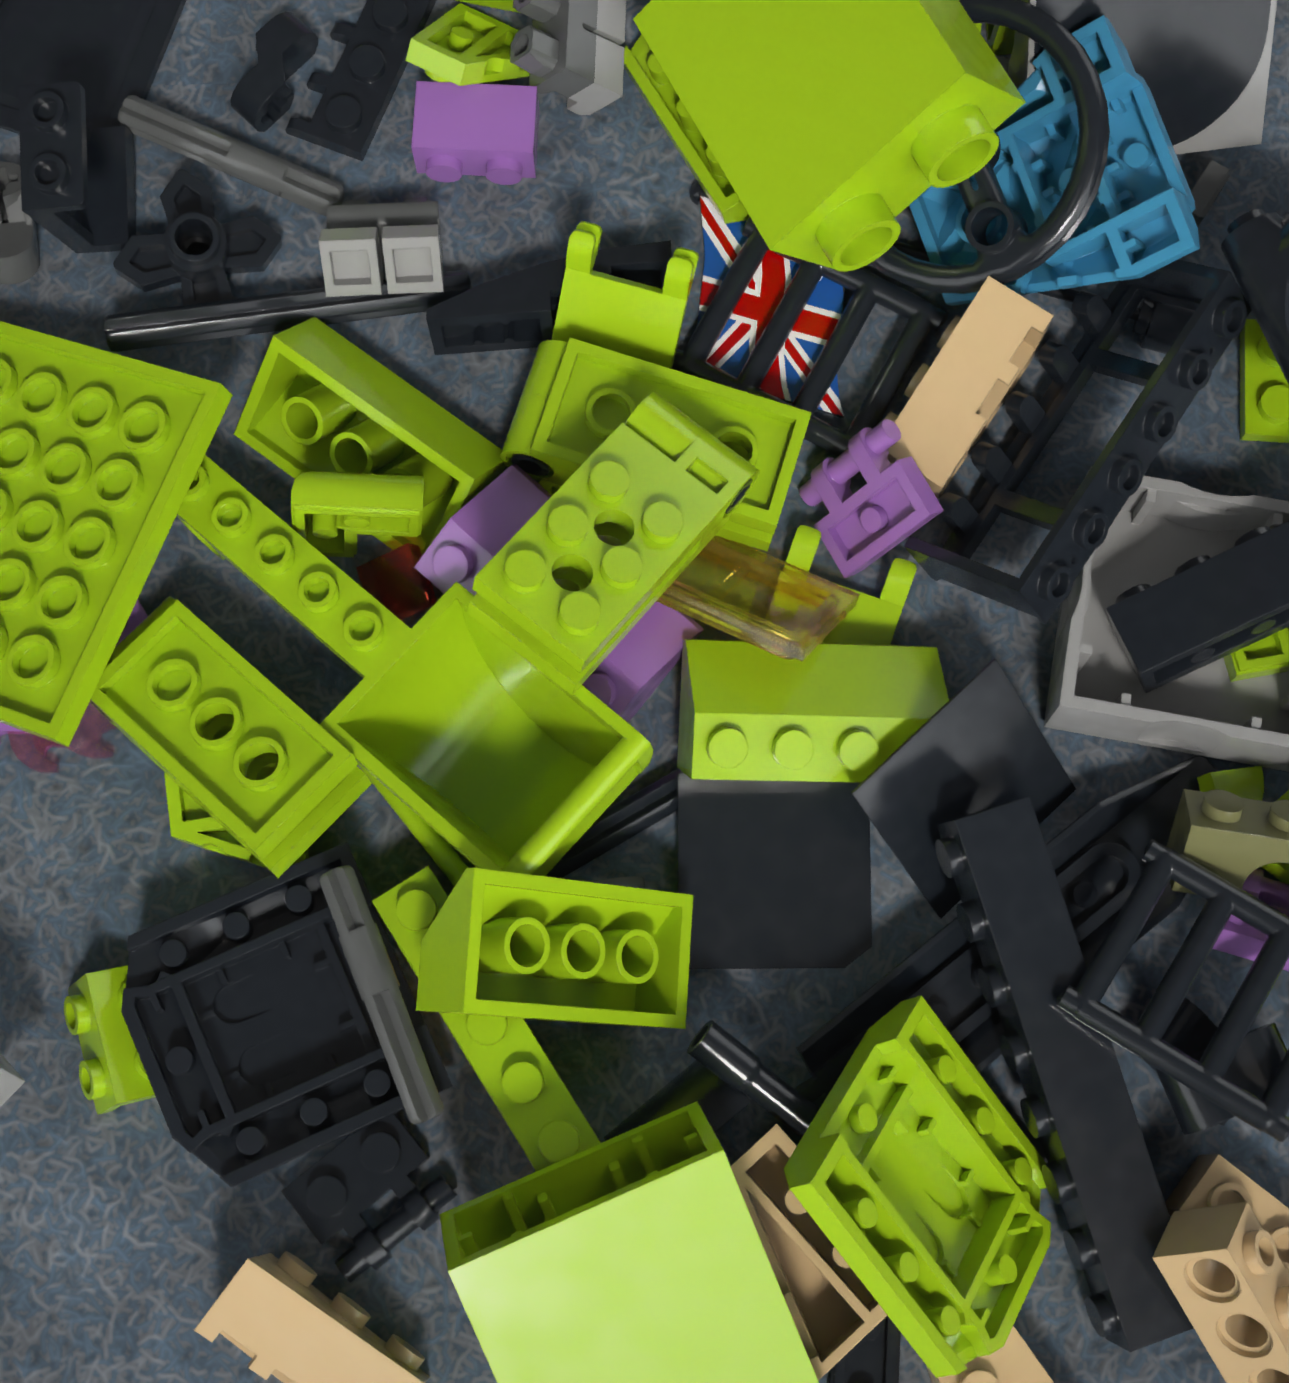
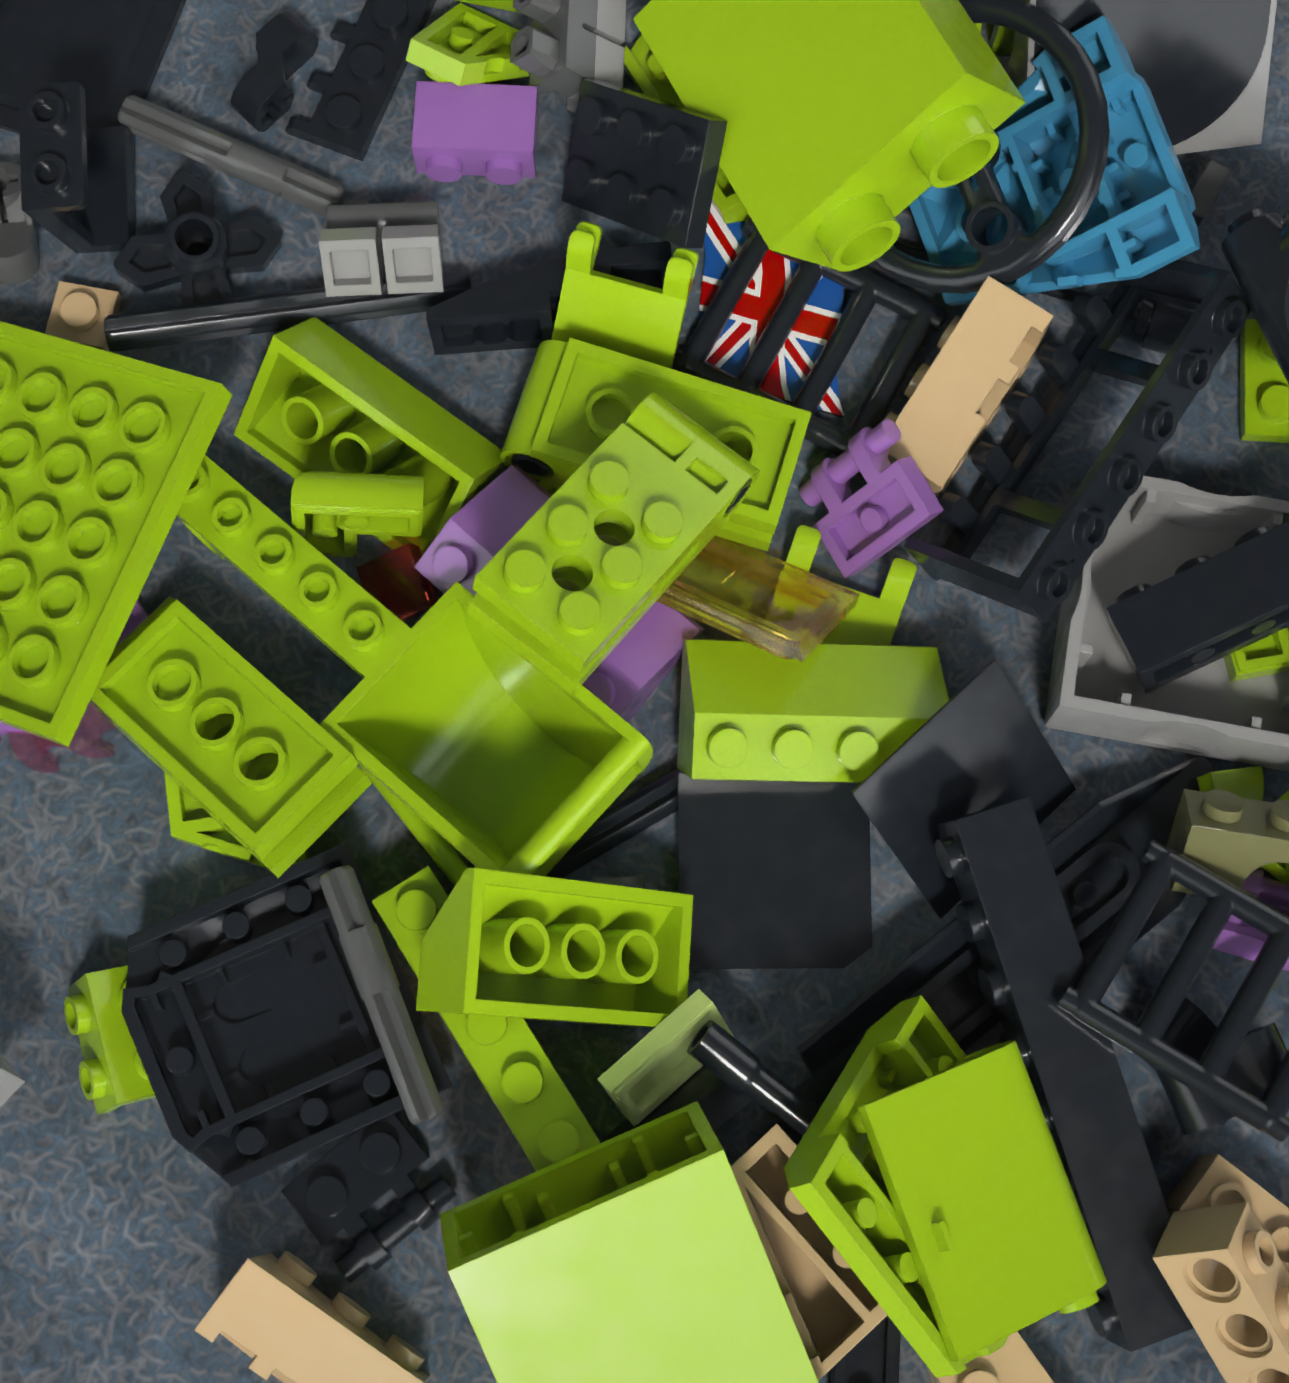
none -> tan plate [45,281,123,352]
none -> black plate [561,79,728,248]
none -> yellowish green tile [597,989,734,1126]
none -> lime door [857,1040,1107,1361]

